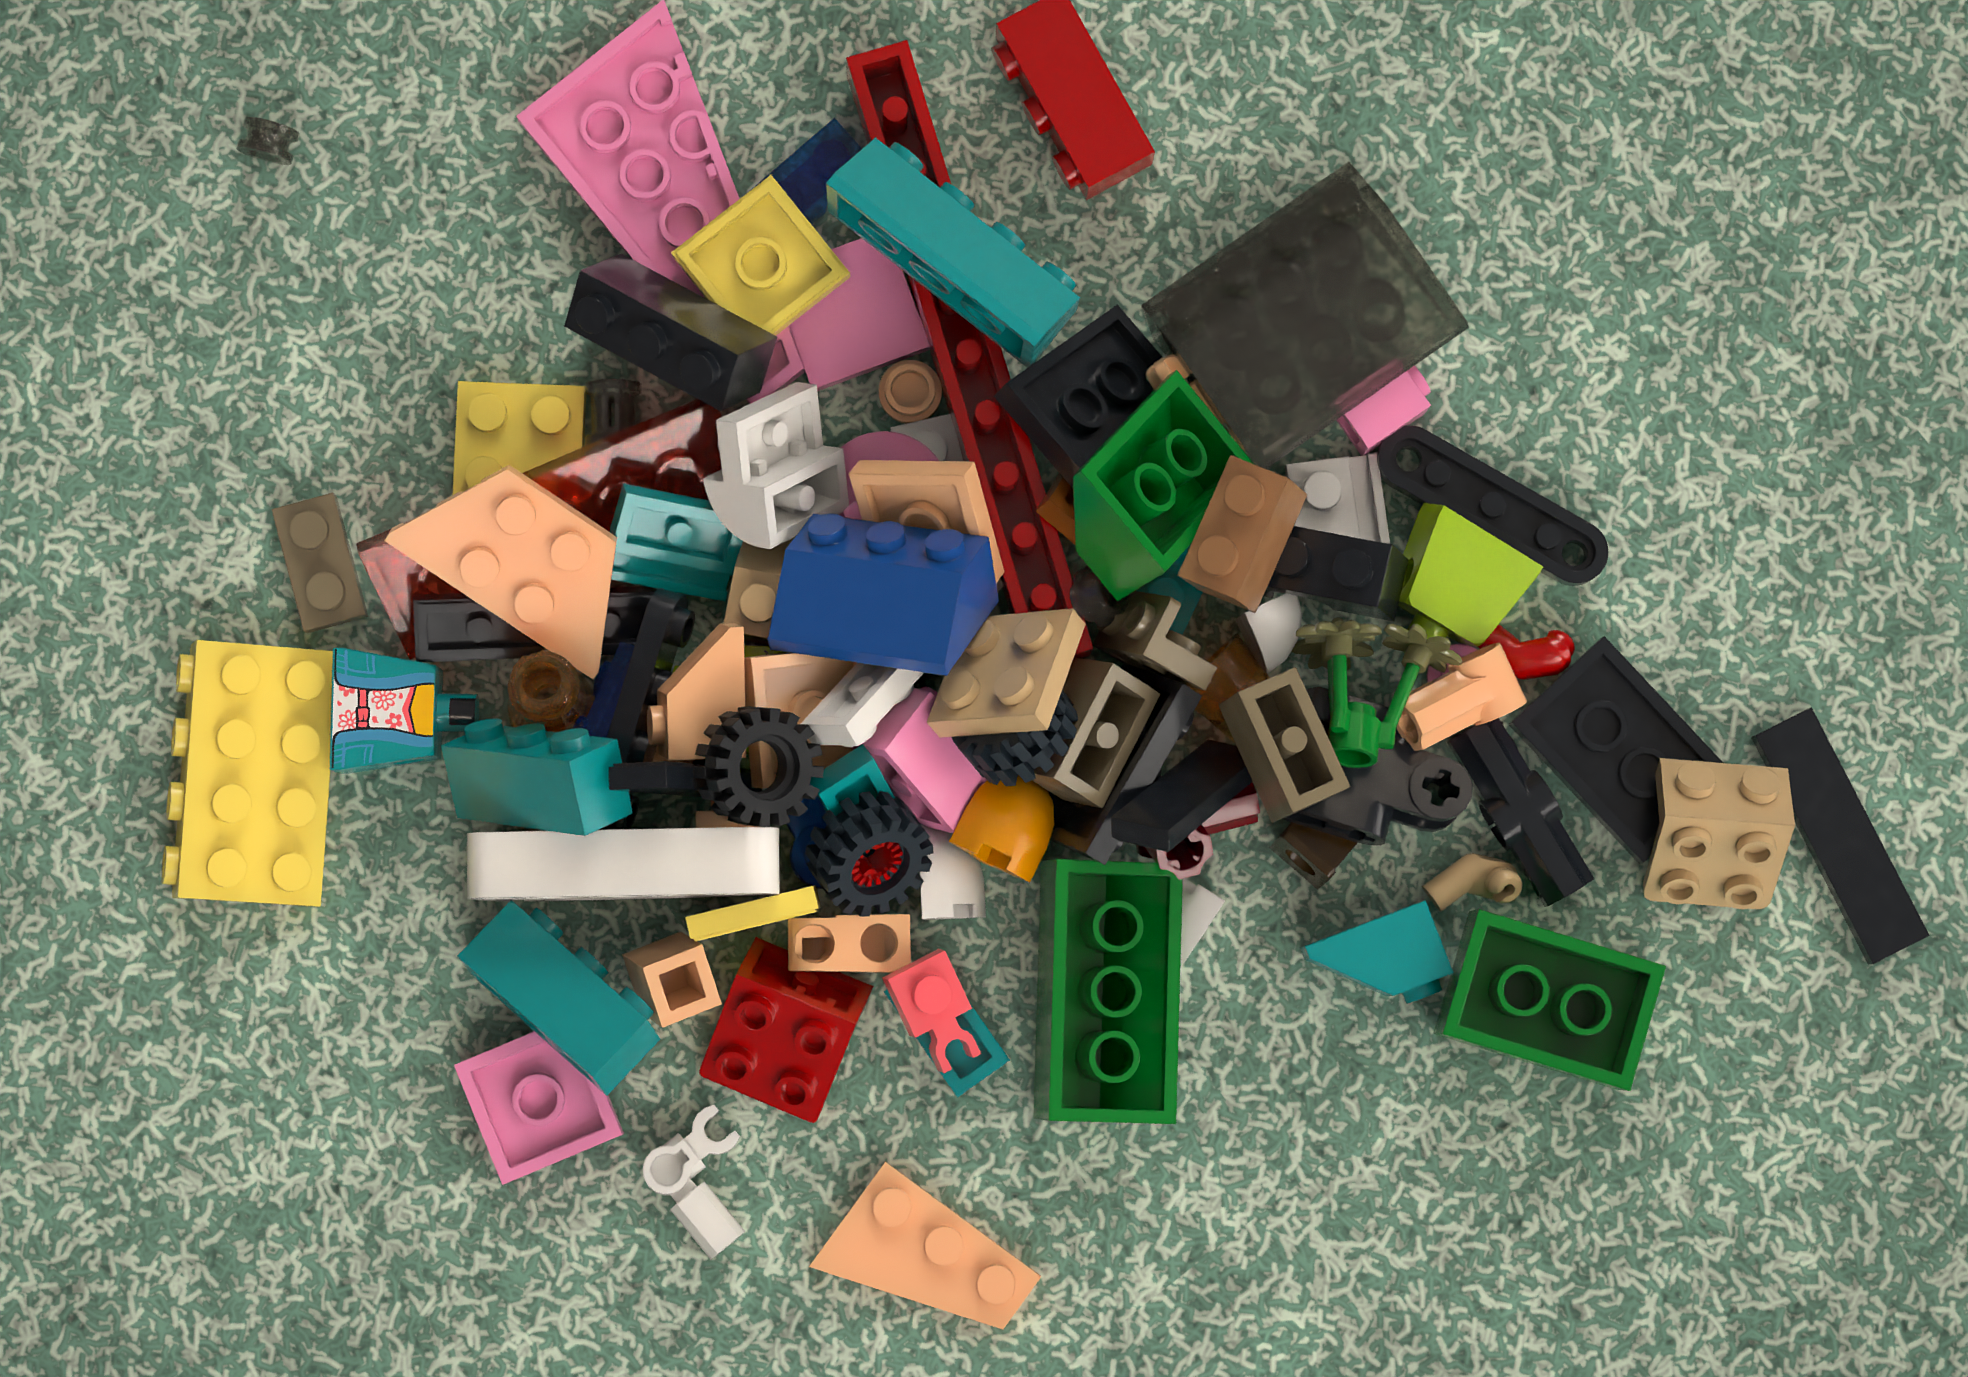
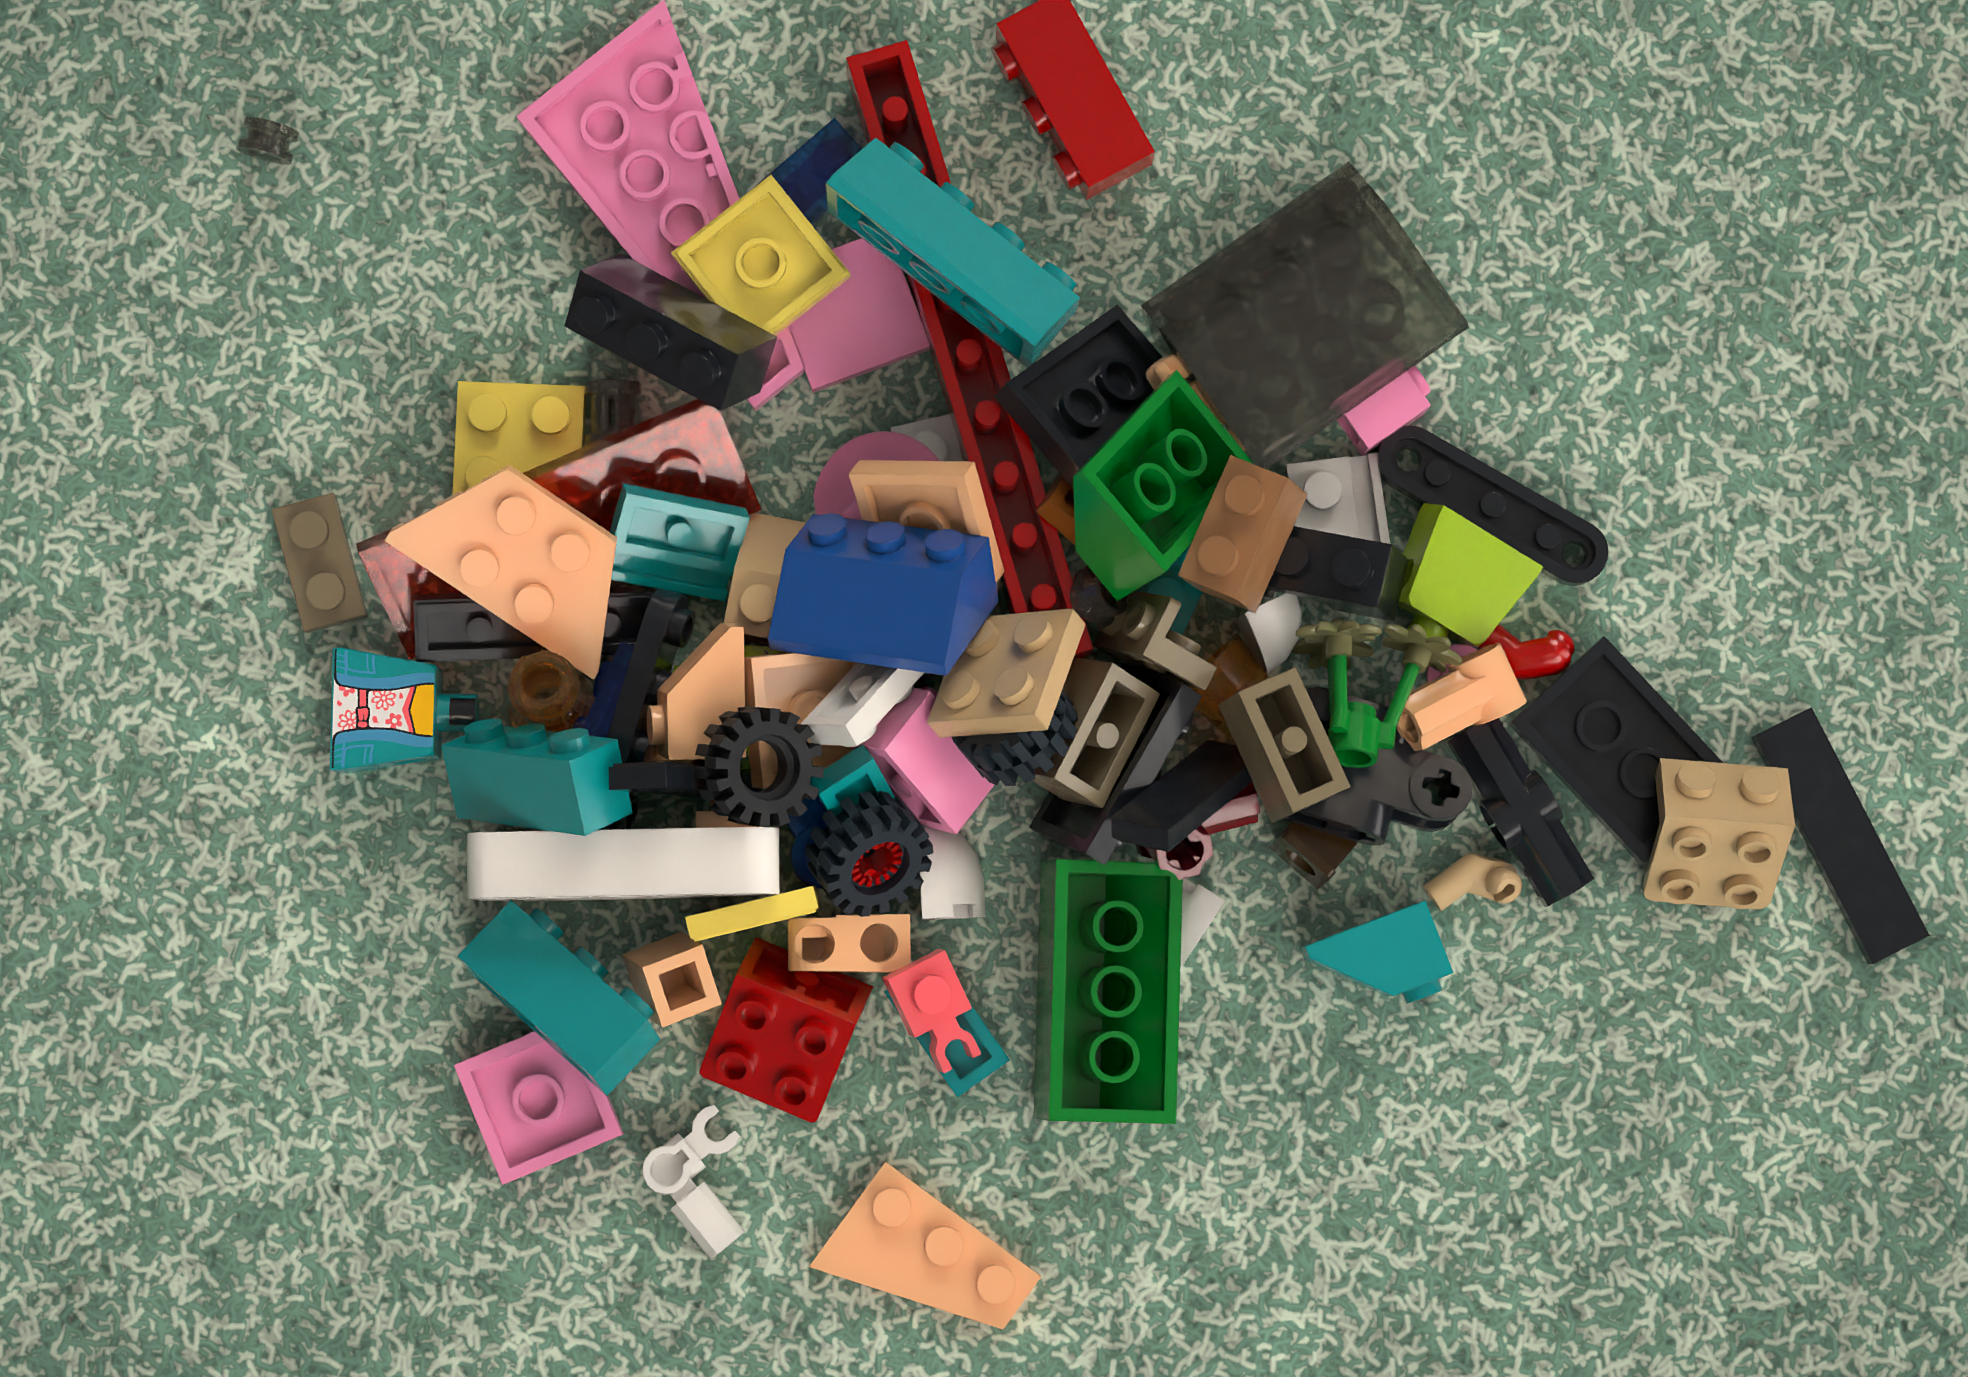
light yellow bracket [162,640,333,907] -> none
white brick [703,382,849,549] -> none
light nougat plate [879,360,942,424] -> none
light orange brick [949,775,1054,883] -> none
green brick [1433,909,1666,1091] -> none

